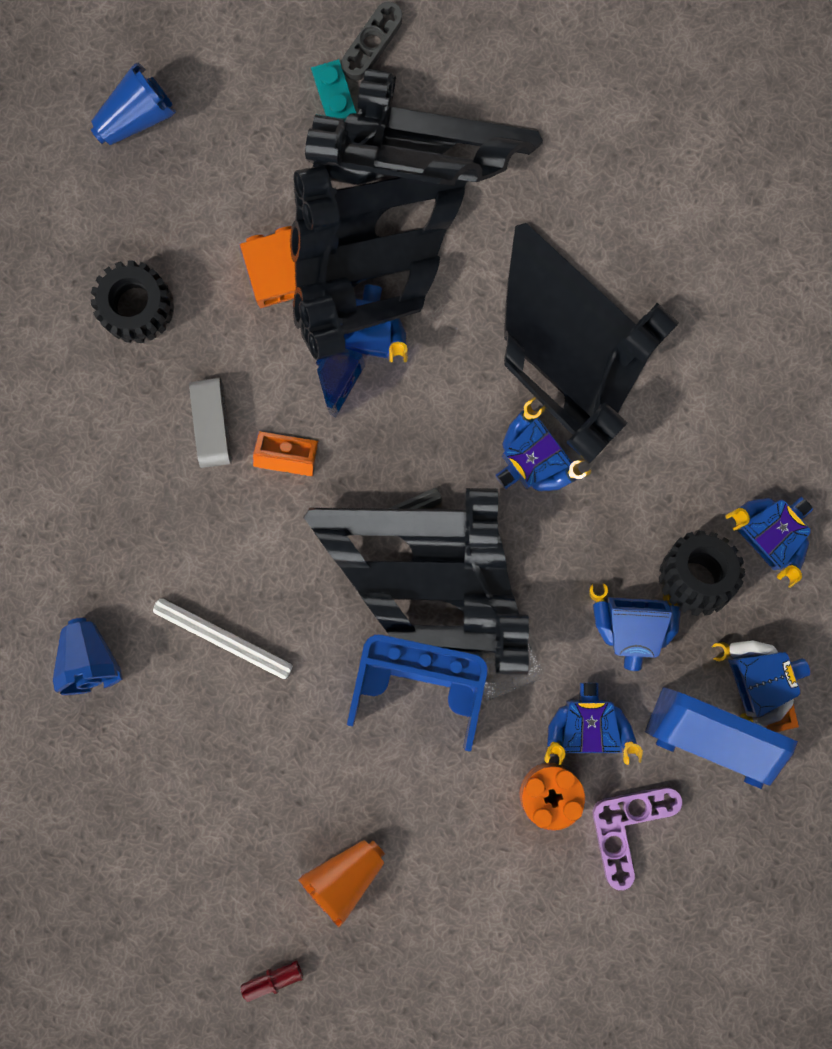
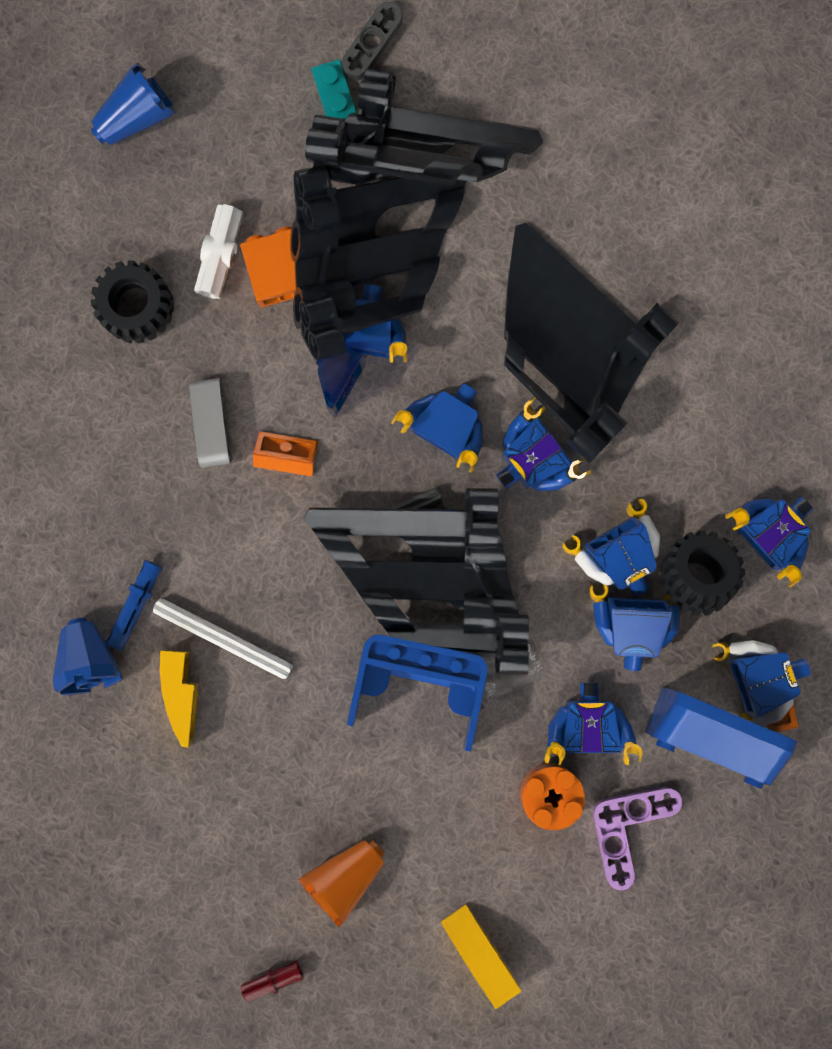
none -> blue pin [106,560,163,651]
none -> yellow slope [160,650,199,747]
none -> white piece [194,204,244,299]
none -> blue torso [391,383,483,473]
none -> yellow slope [441,904,522,1009]
none -> blue torso [562,499,660,595]

